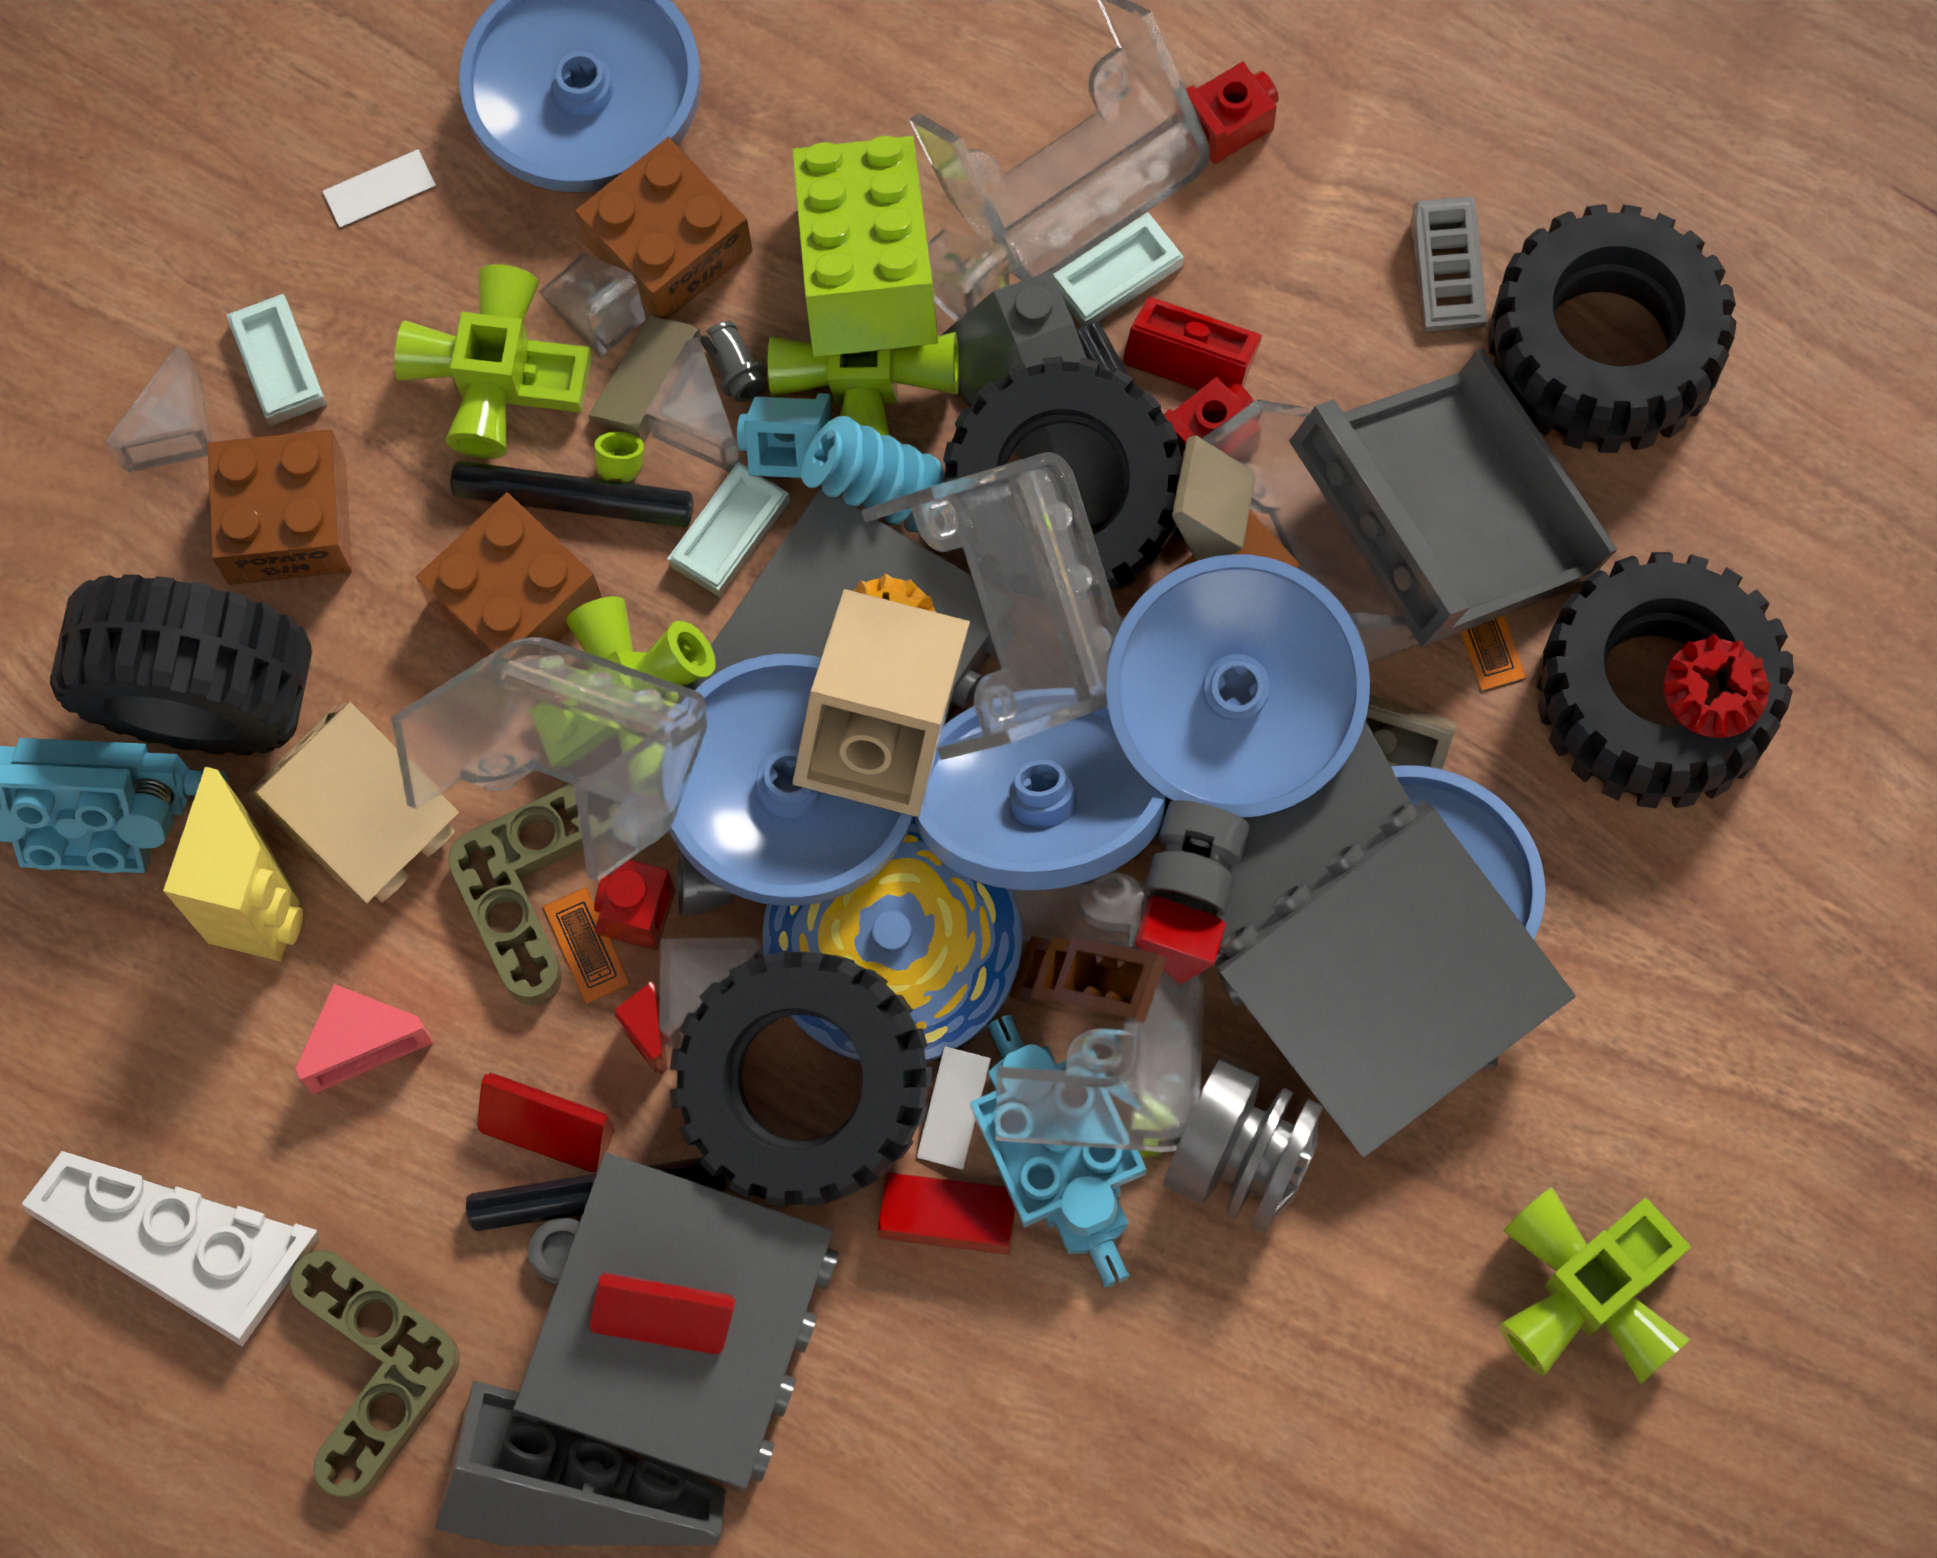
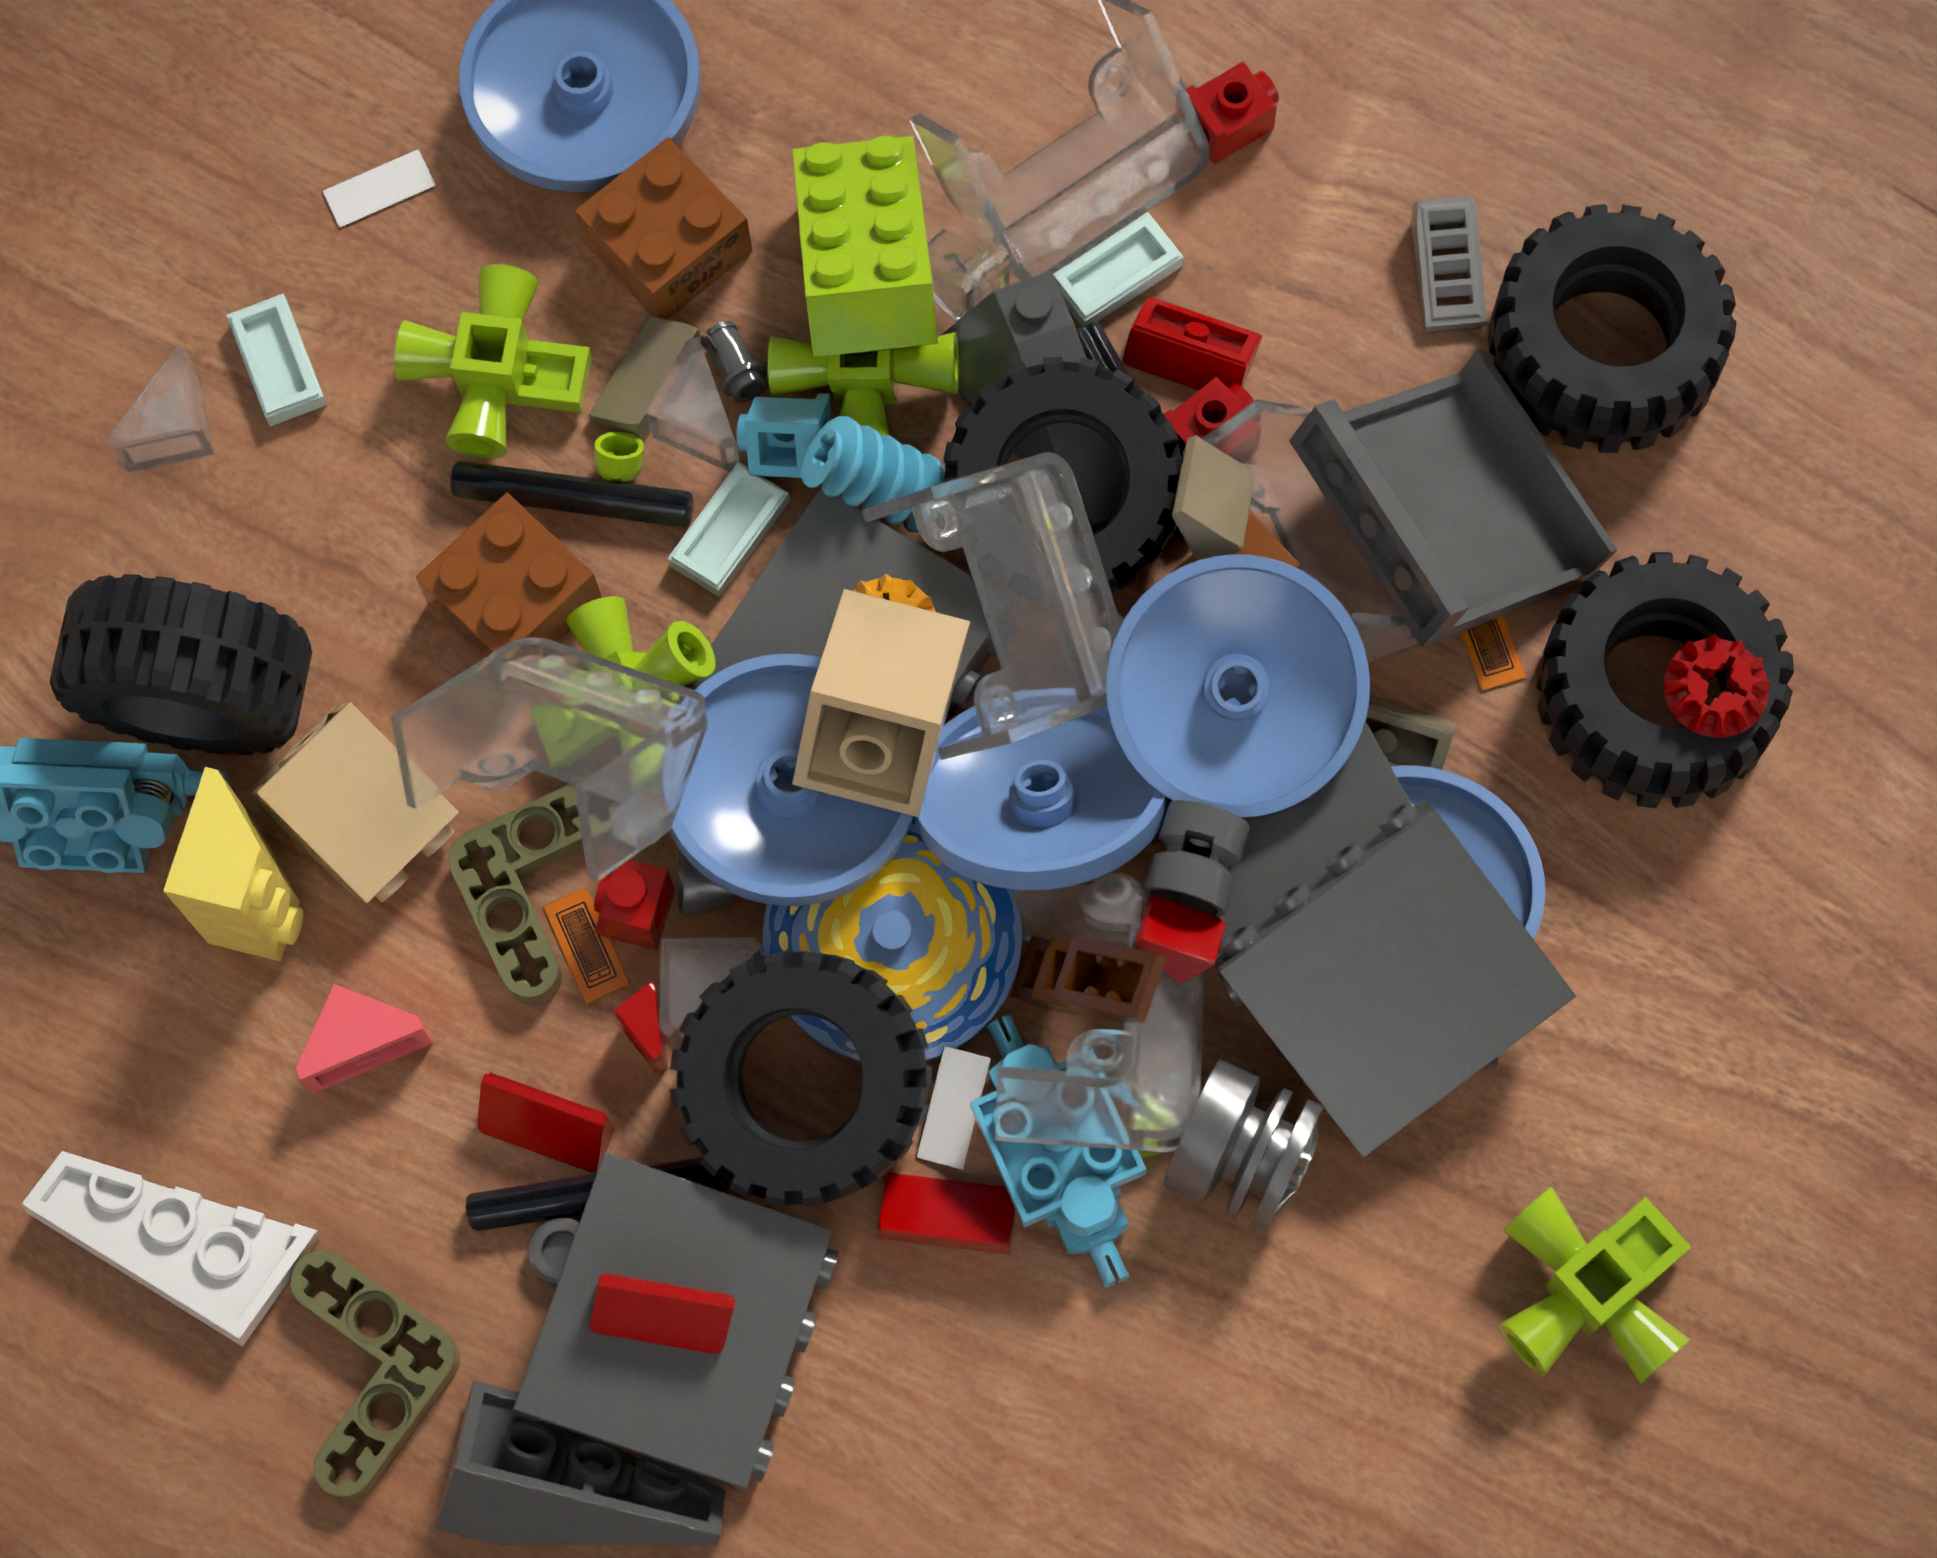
dark orange brick [207,429,352,585] -> none
clear slope [539,253,646,357] -> none

